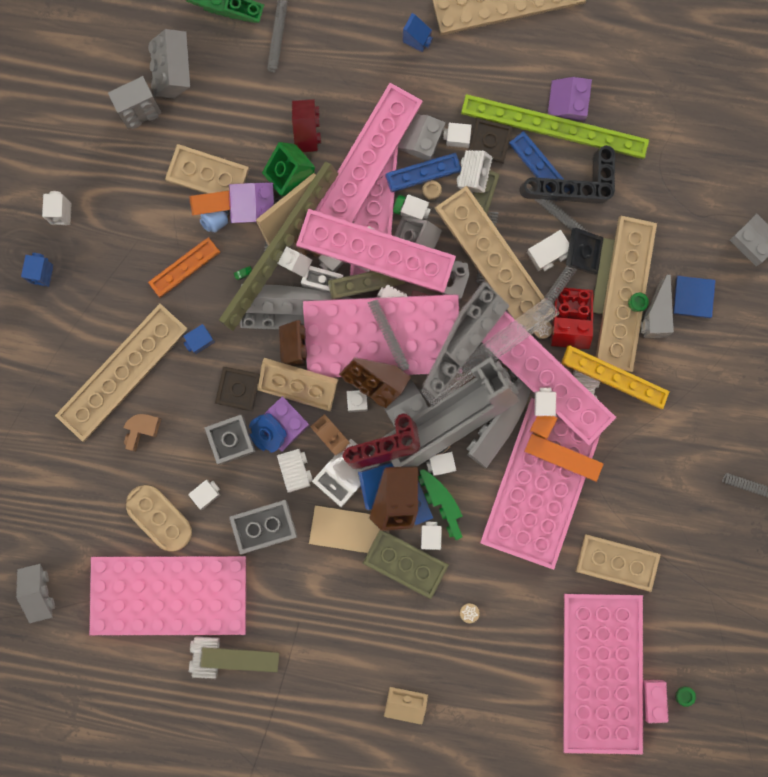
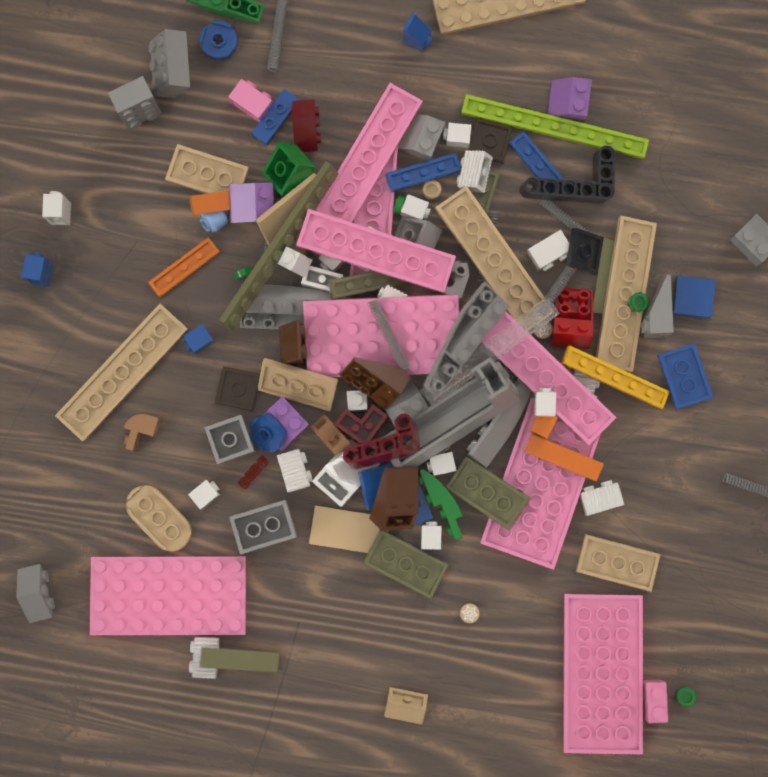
none -> blue plate [199,21,238,60]
none -> bright pink brick [228,79,273,122]
none -> clear red axle [238,455,269,489]
none -> blue plate [251,89,299,146]
none -> dark red brick [334,405,388,444]
none -> olive tile [445,456,531,531]
none -> white brick [579,480,624,516]
none -> blue plate [657,343,713,410]

